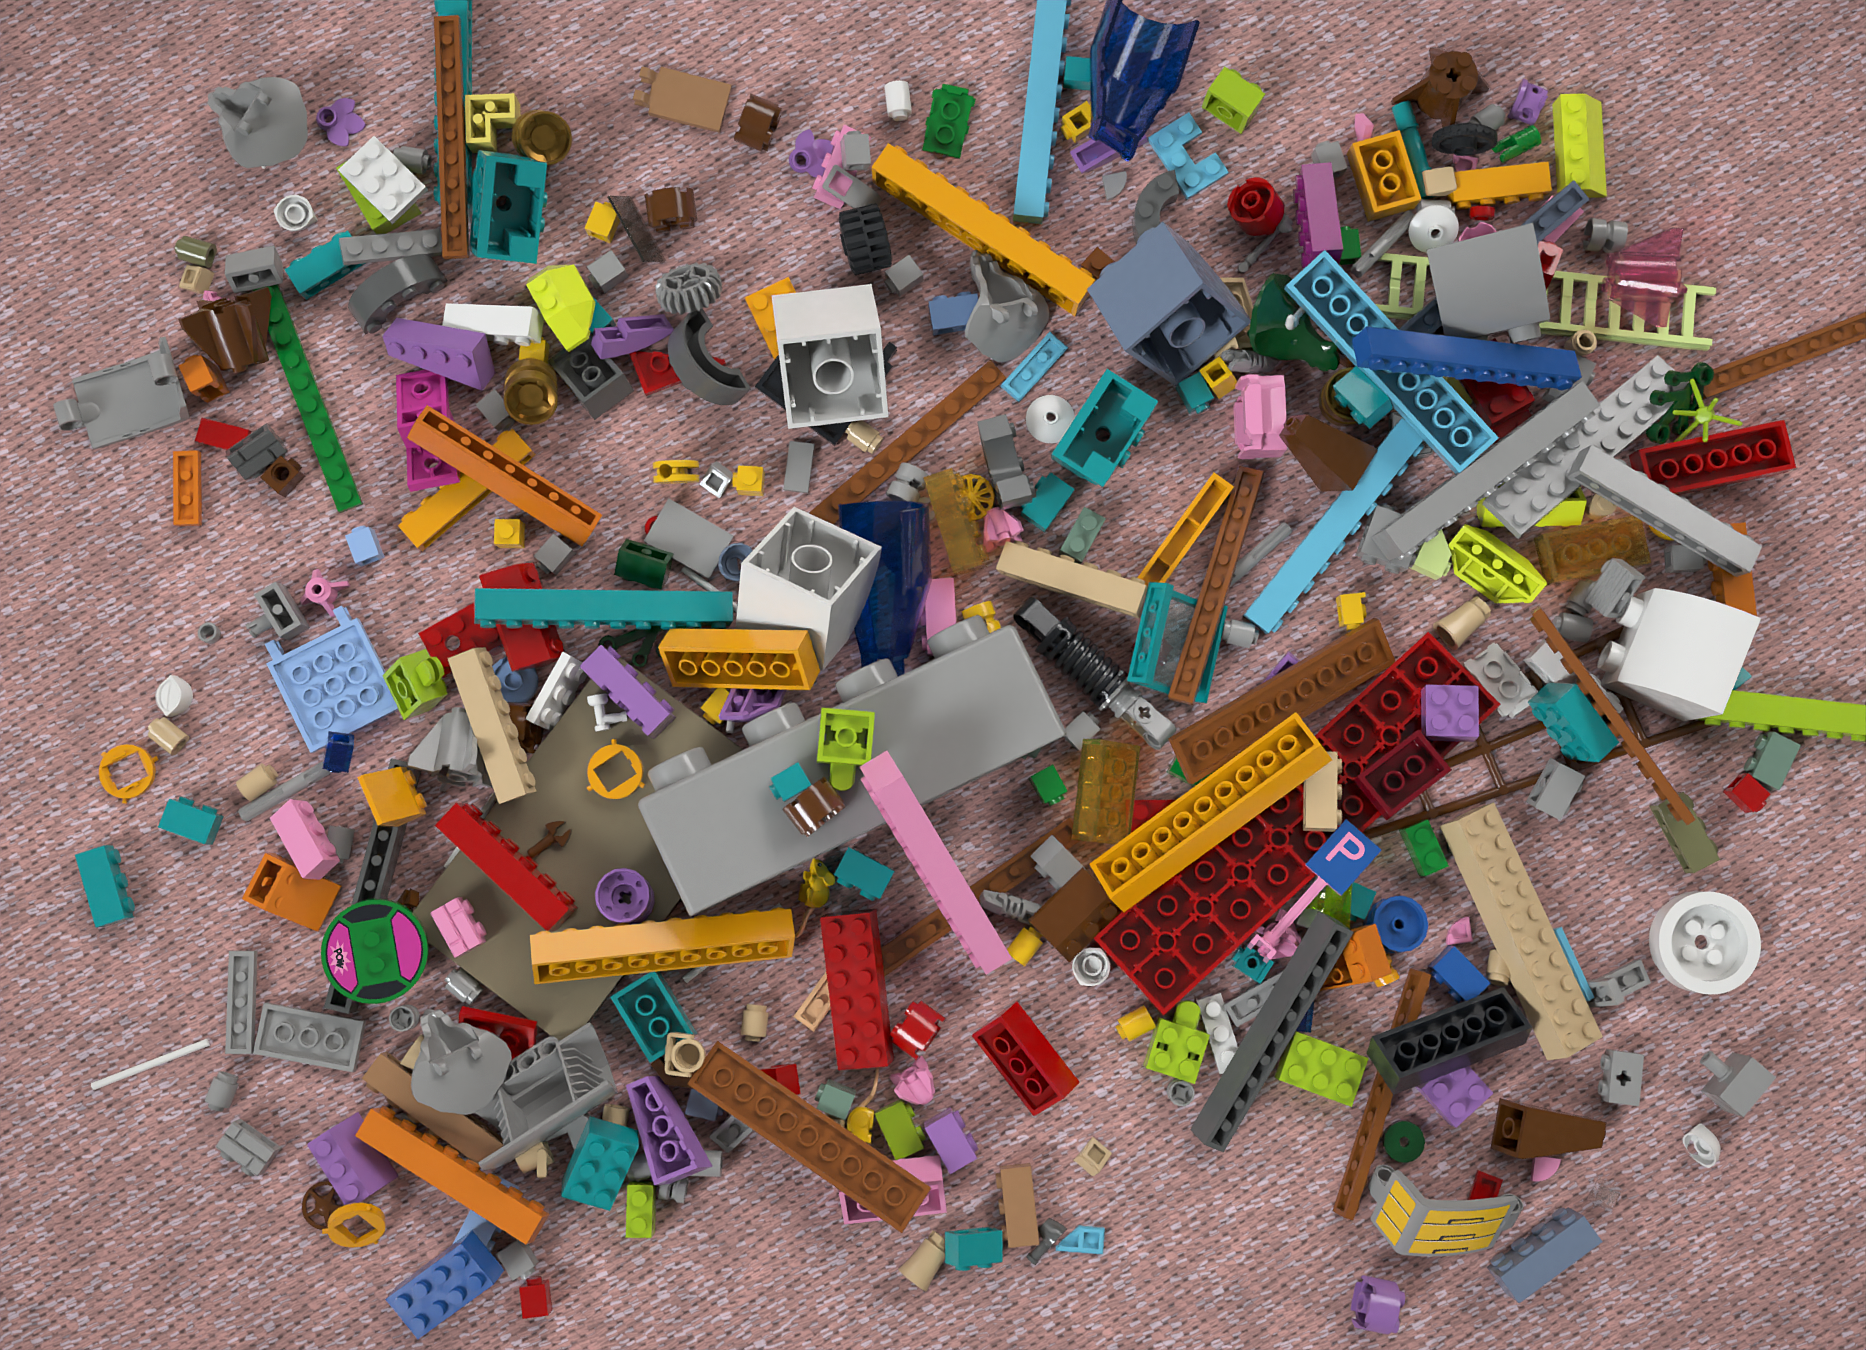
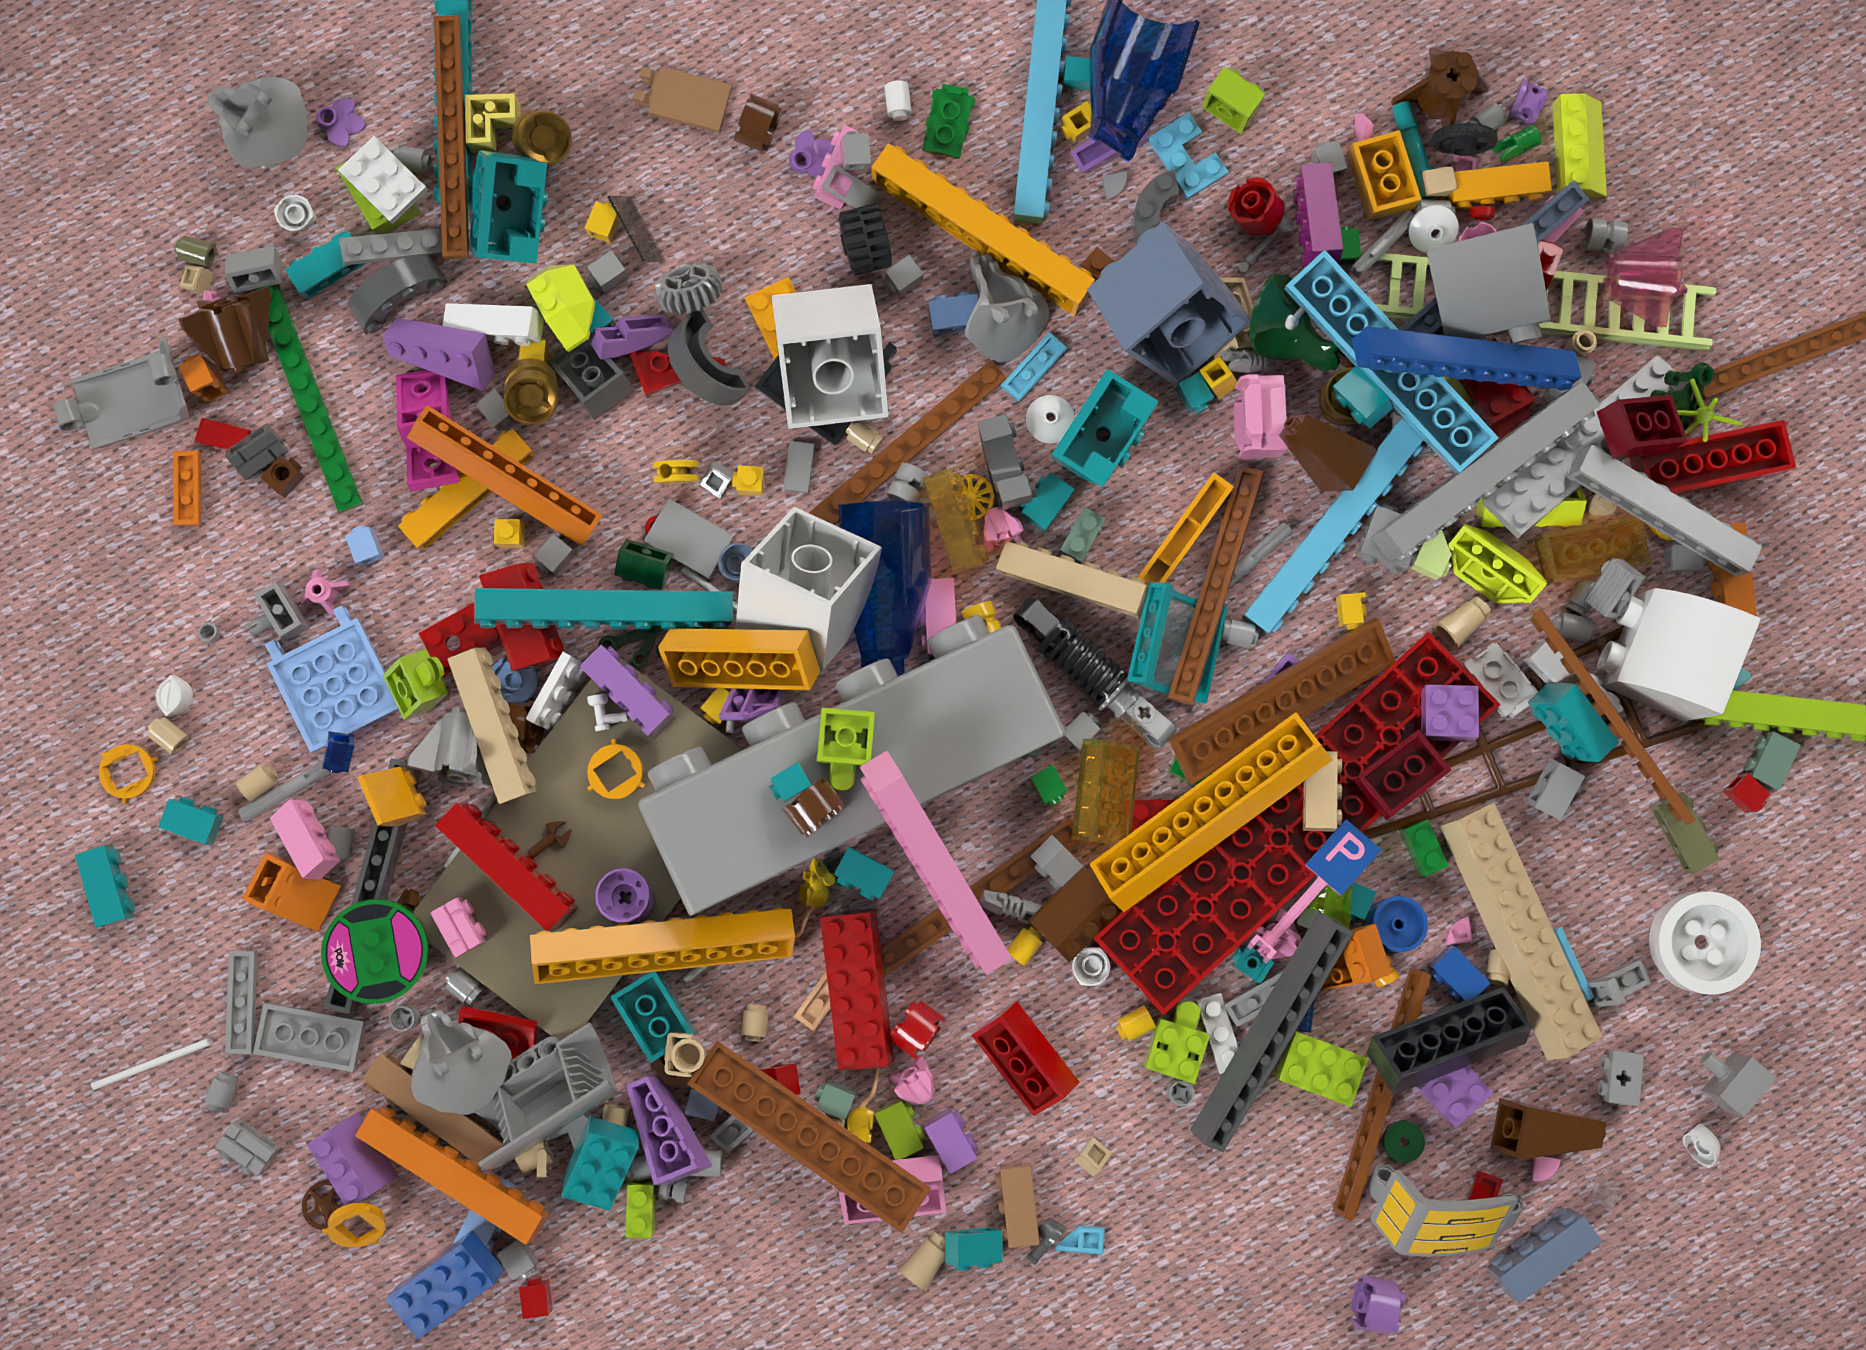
reddish brown brick [644,187,698,233] -> none
none -> dark red brick [1596,395,1688,459]

